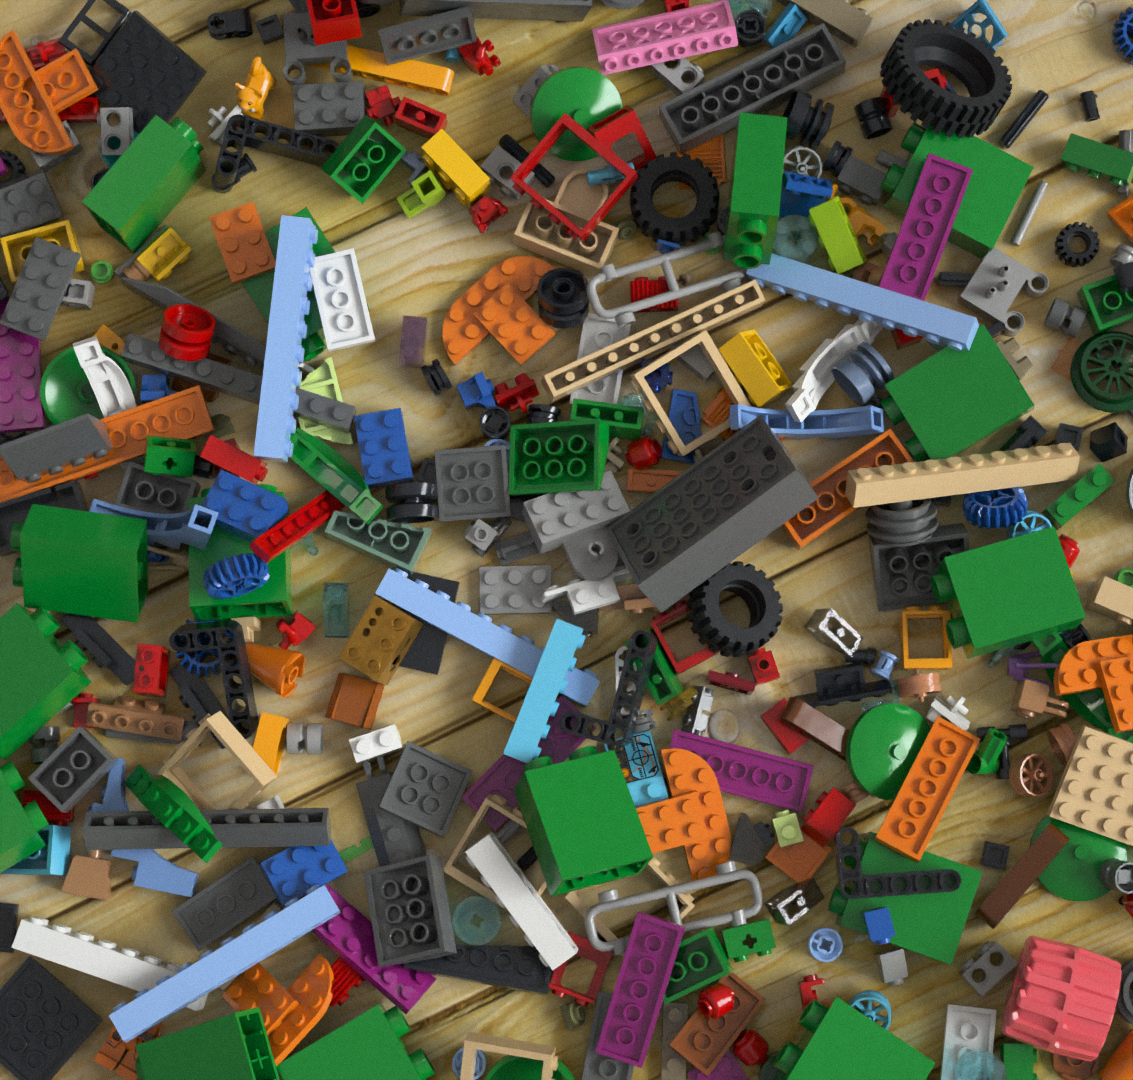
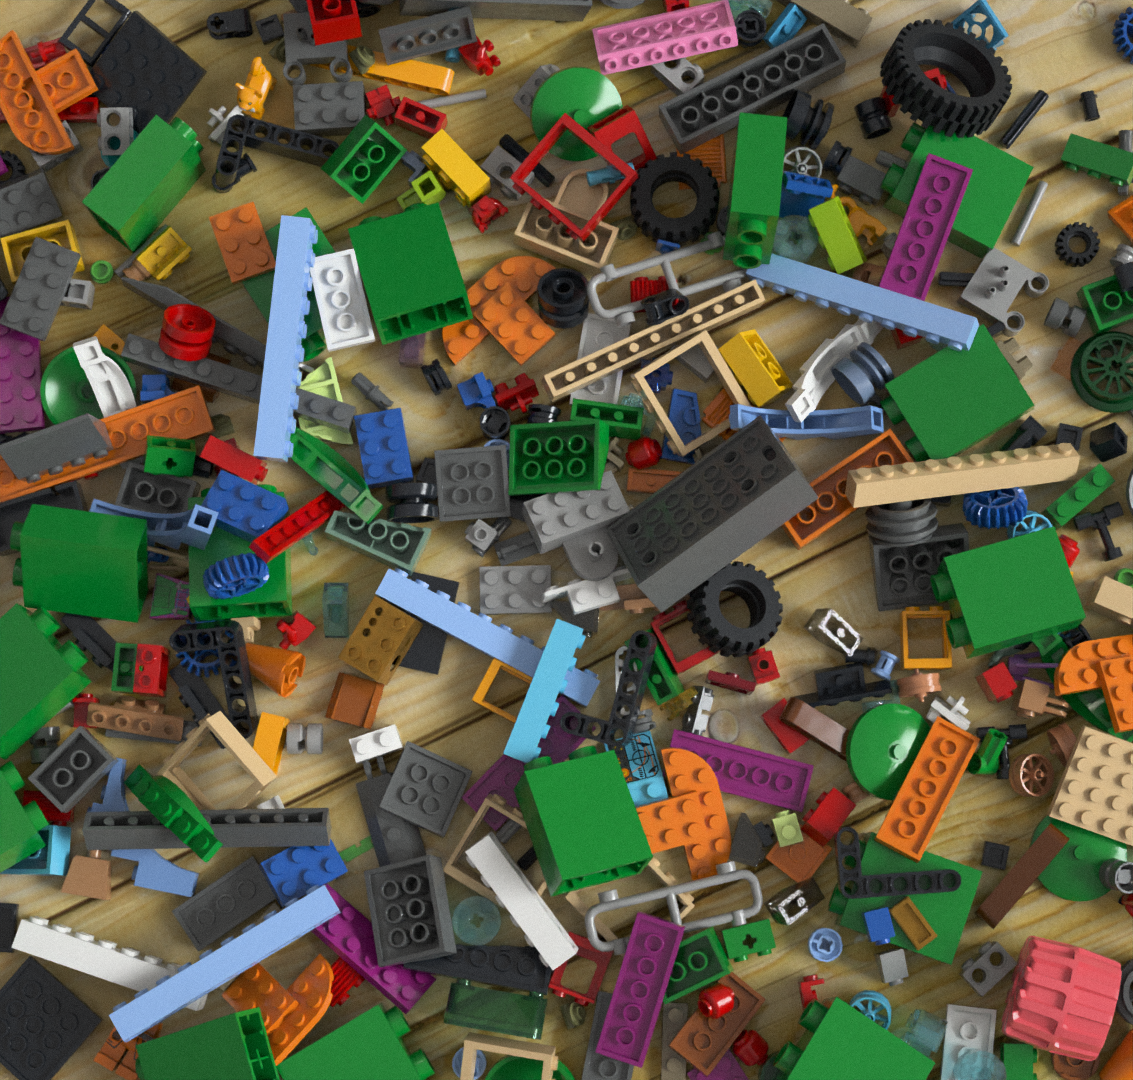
none -> green brick [111,642,143,694]
none -> torso [149,573,192,621]
none -> olive plate [269,36,286,62]
none -> green brick [348,202,473,345]
none -> olive plate [349,45,375,74]
none -> dark grey axle [351,372,394,411]
none -> light grey bar [418,89,487,108]
none -> clear green windscreen [443,978,548,1040]
none -> black piece [641,288,689,326]
none -> pearl gold tile [889,896,937,951]
none -> clear light blue brick [900,1008,948,1060]
none -> red brick [975,662,1018,703]
none -> black bar [1072,501,1124,562]

